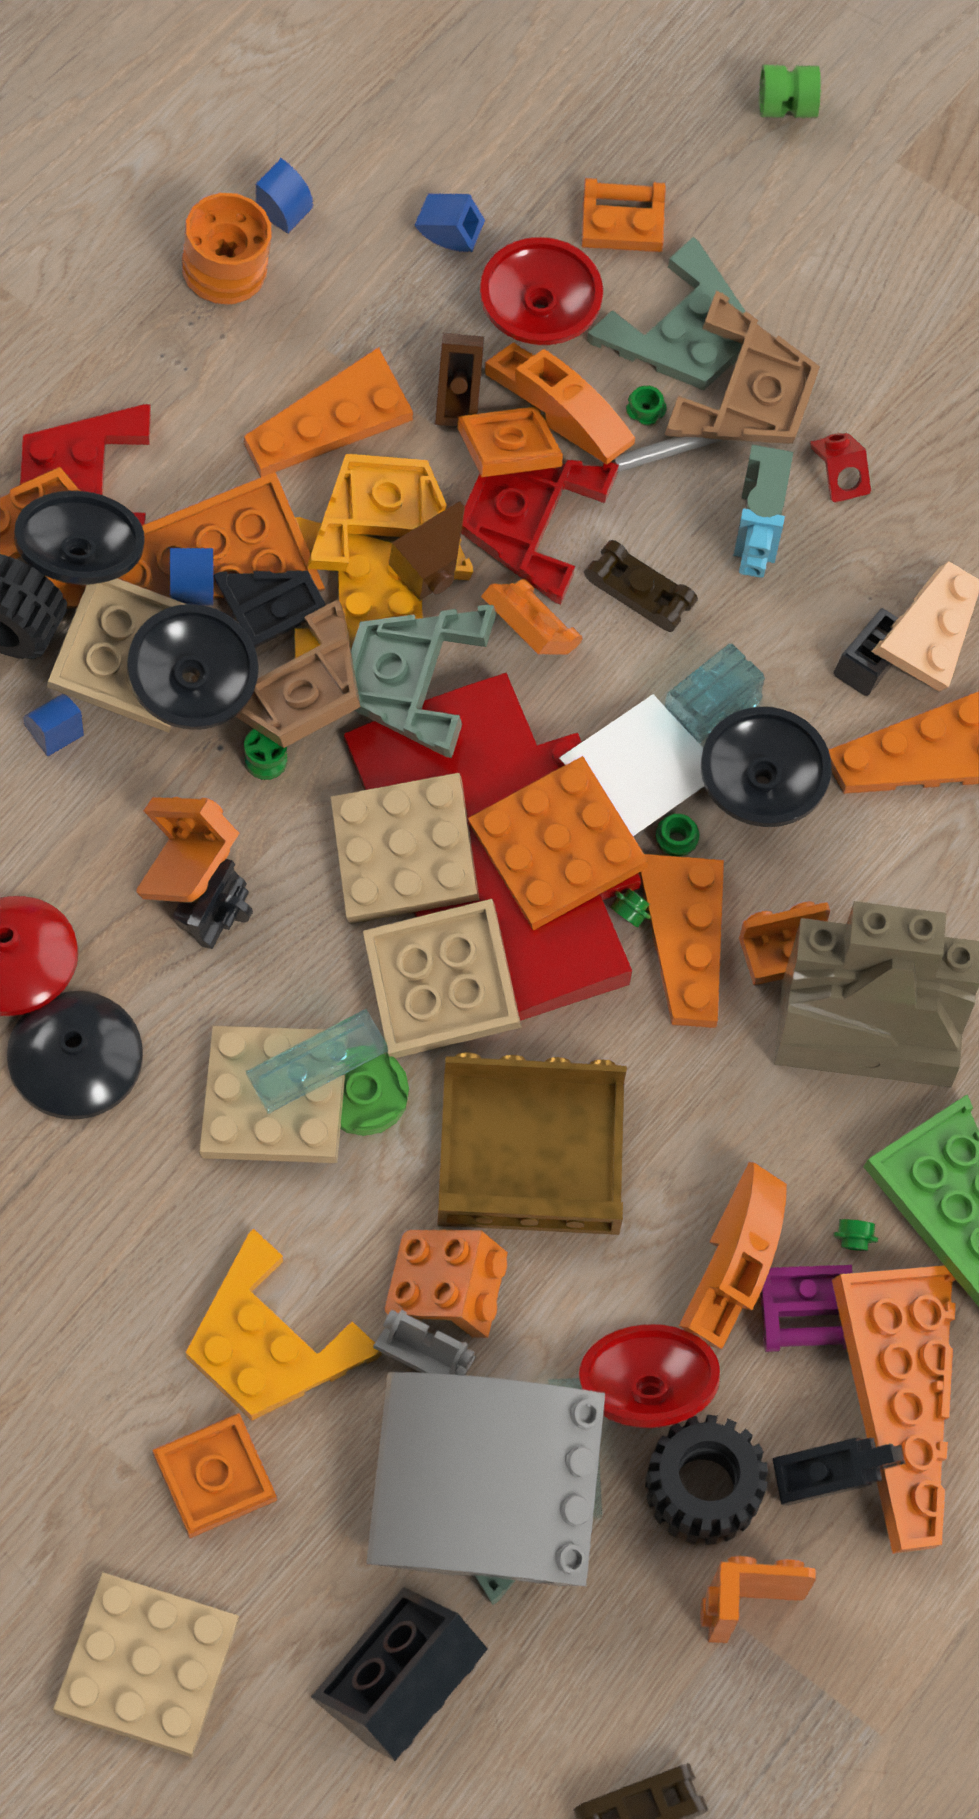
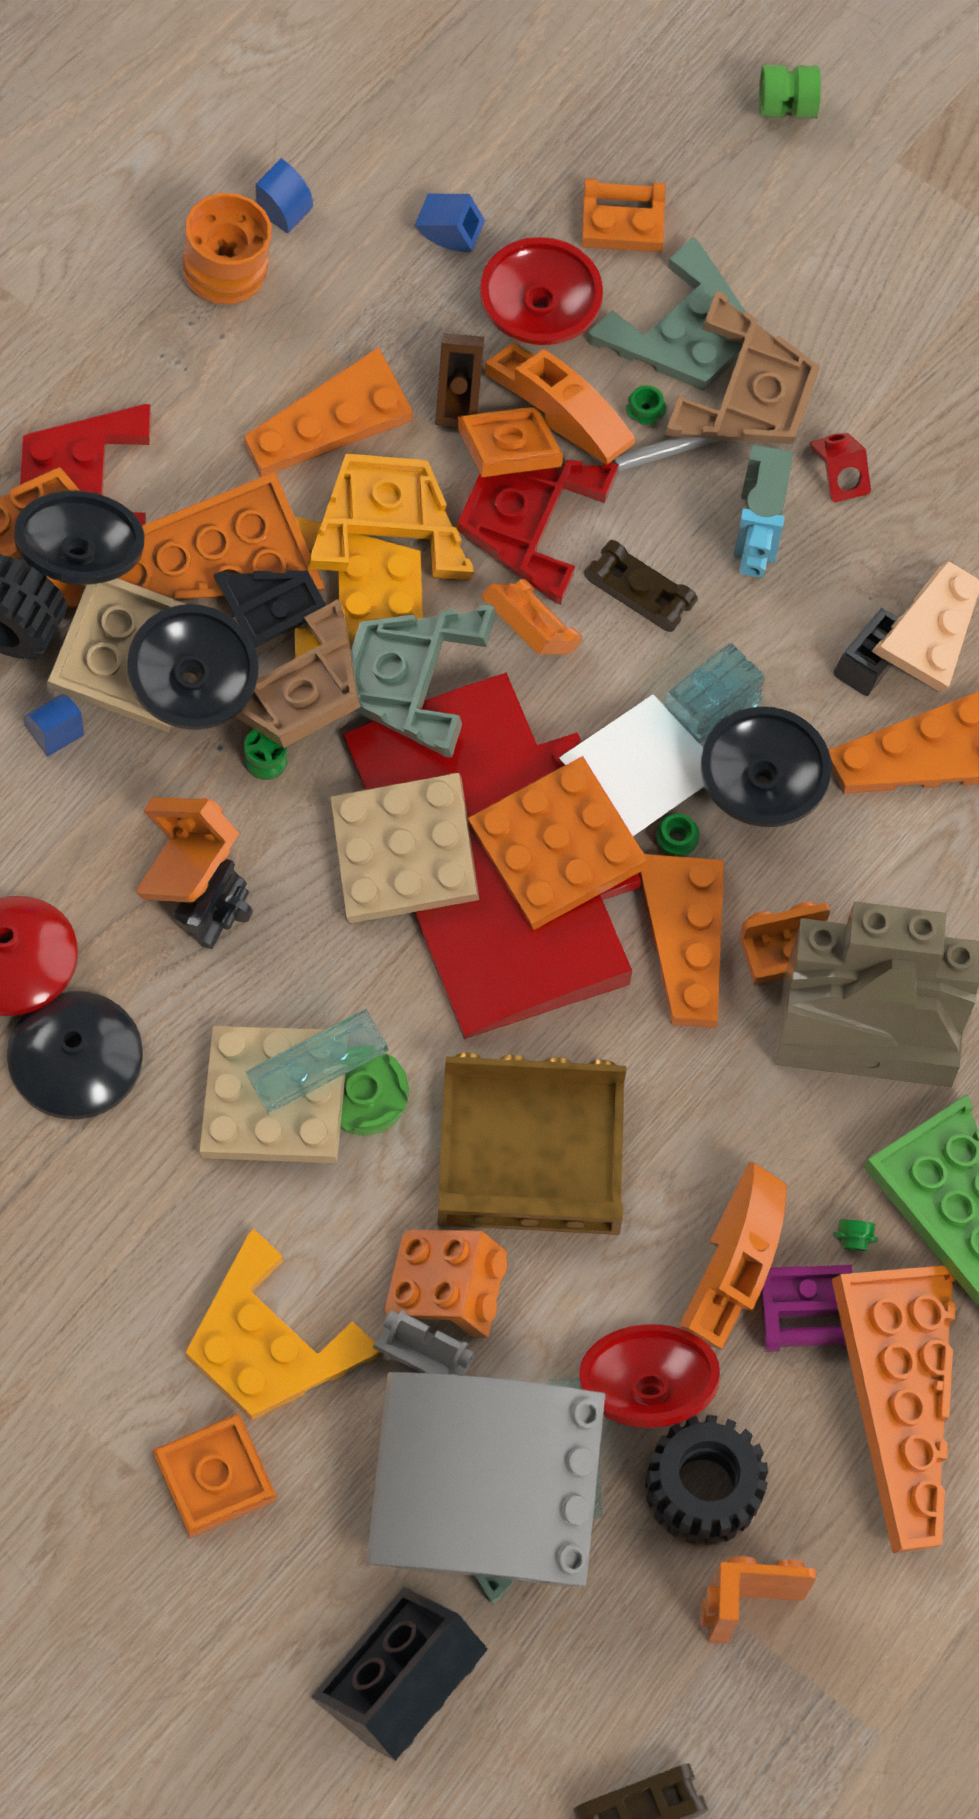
tan plate [53,1572,239,1758] -> none
blue brick [170,548,213,606] -> none
tan plate [363,899,522,1058] -> none
reddish brown slope [389,501,465,601] -> none
green plate [610,888,651,928] -> none
black hinge [772,1437,905,1506] -> none

